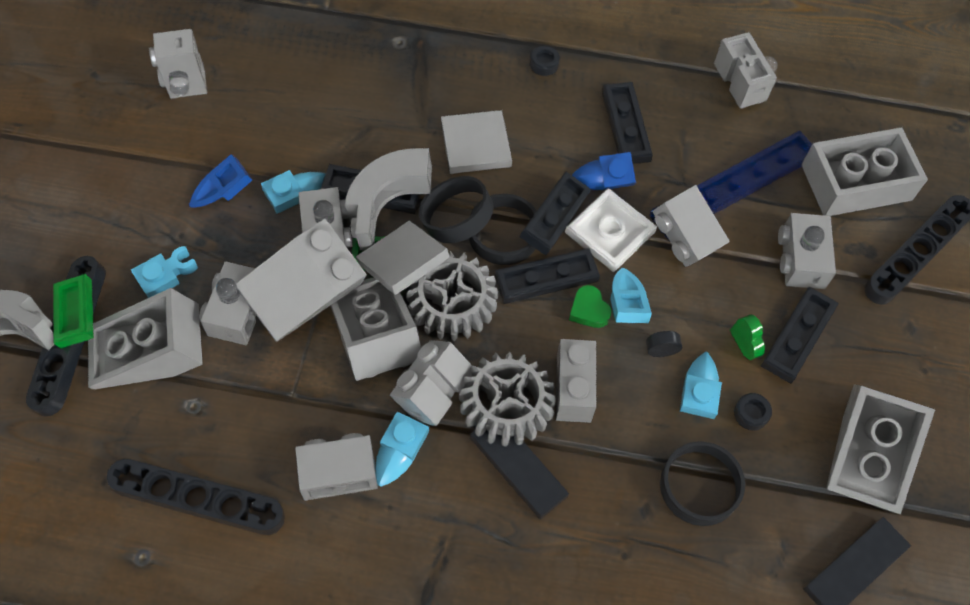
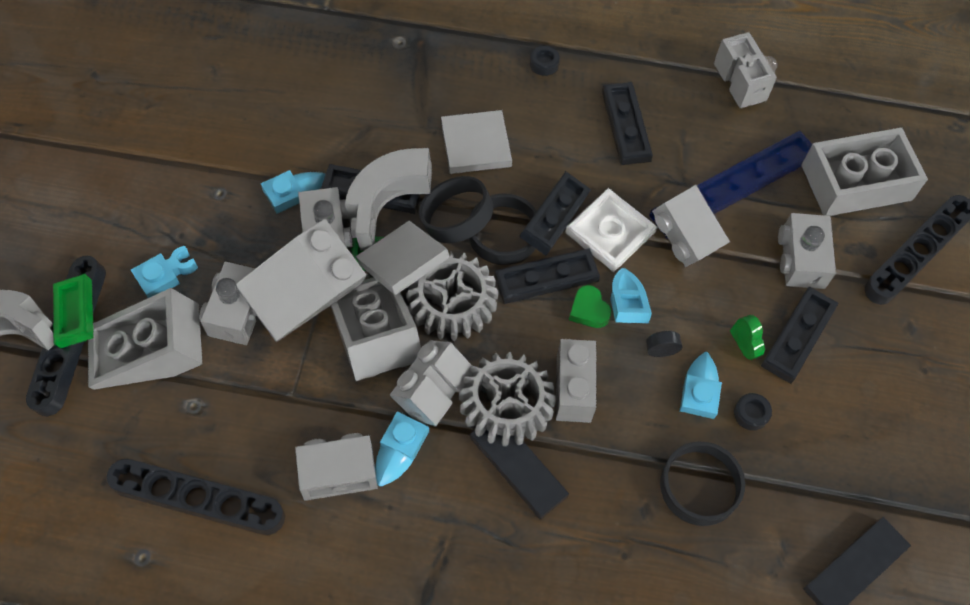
light grey piece [149,29,207,99] -> none
blue plate [189,154,252,208] -> none
blue plate [572,152,636,190] -> none
light grey slope [826,384,935,514] -> none

